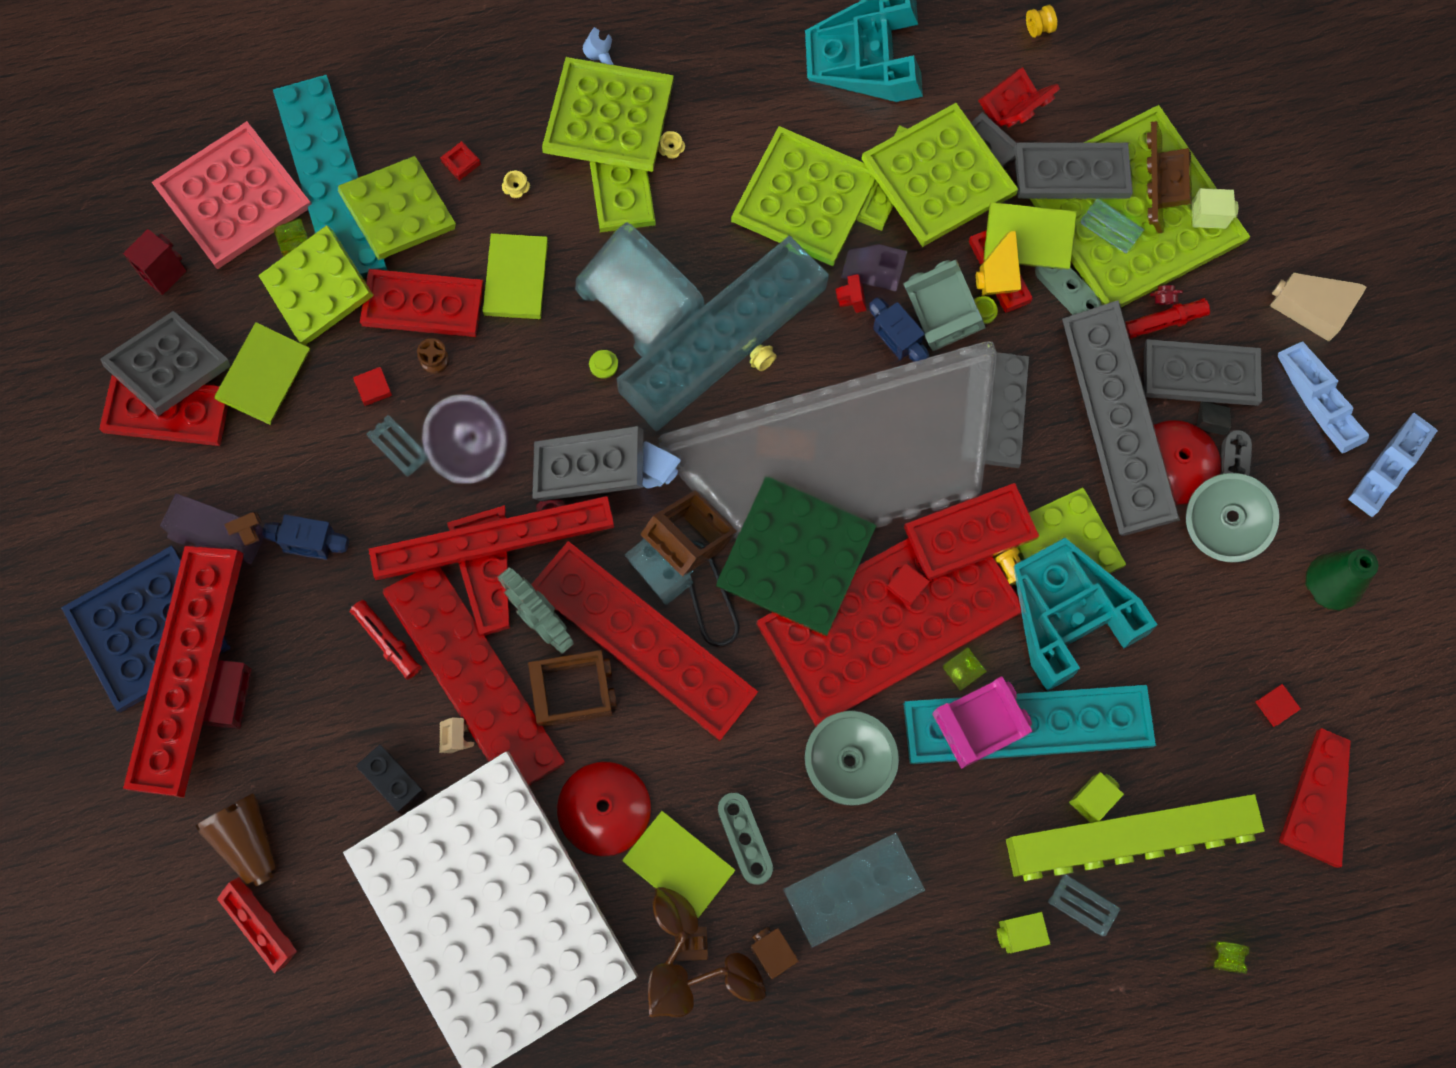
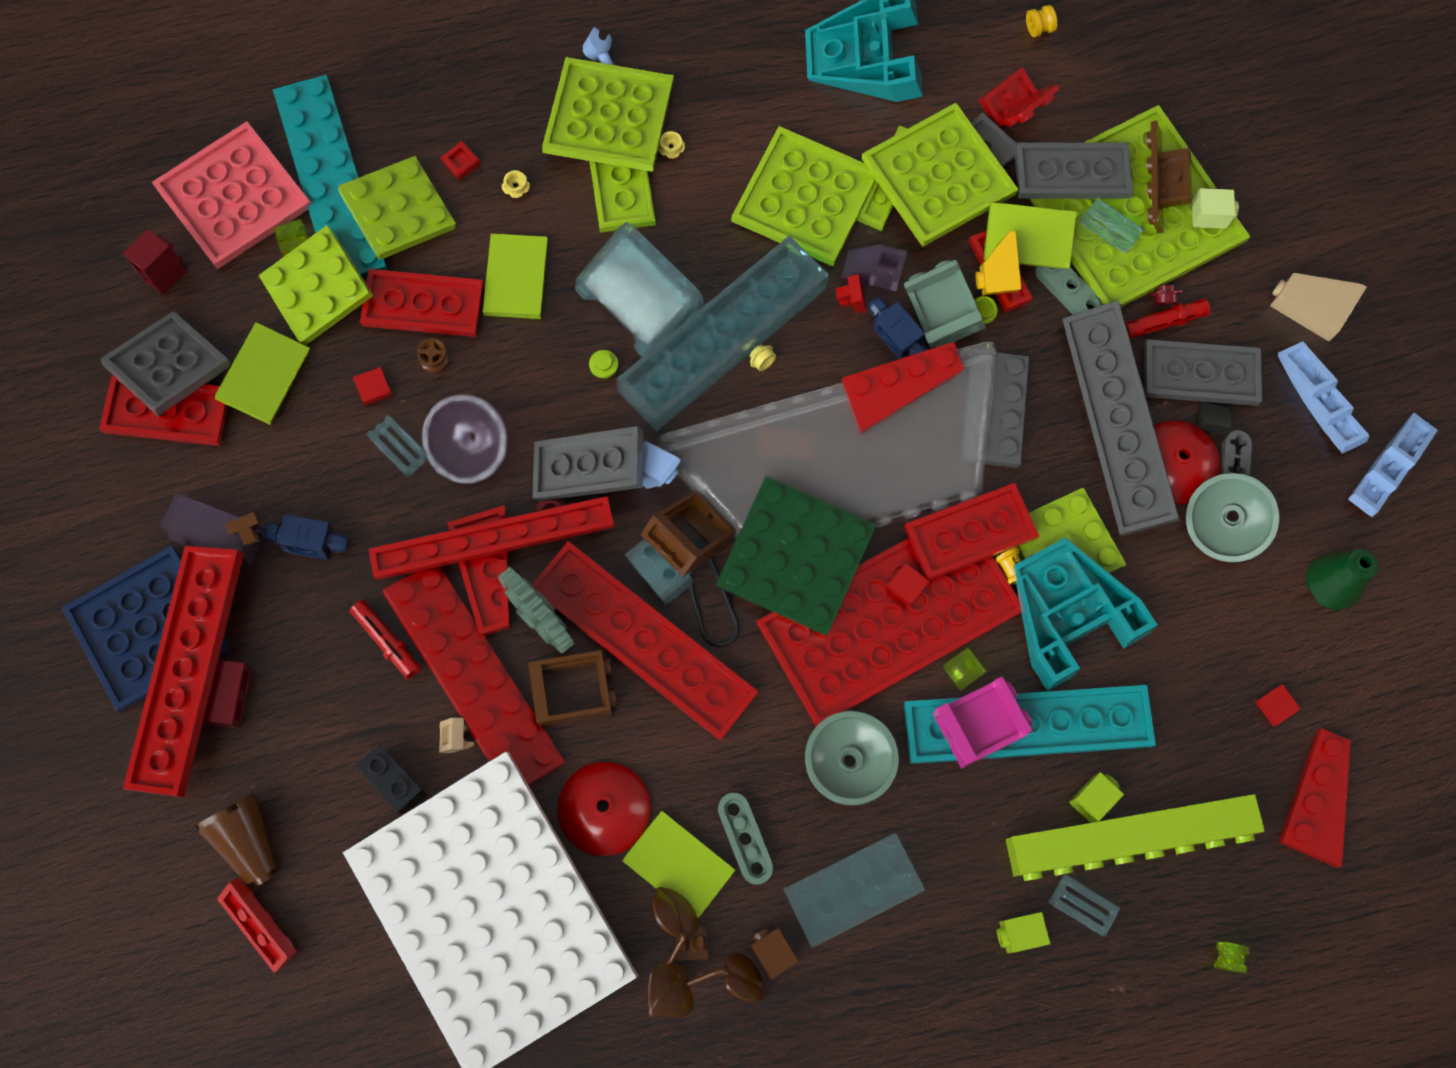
none -> red wing [841,342,964,435]

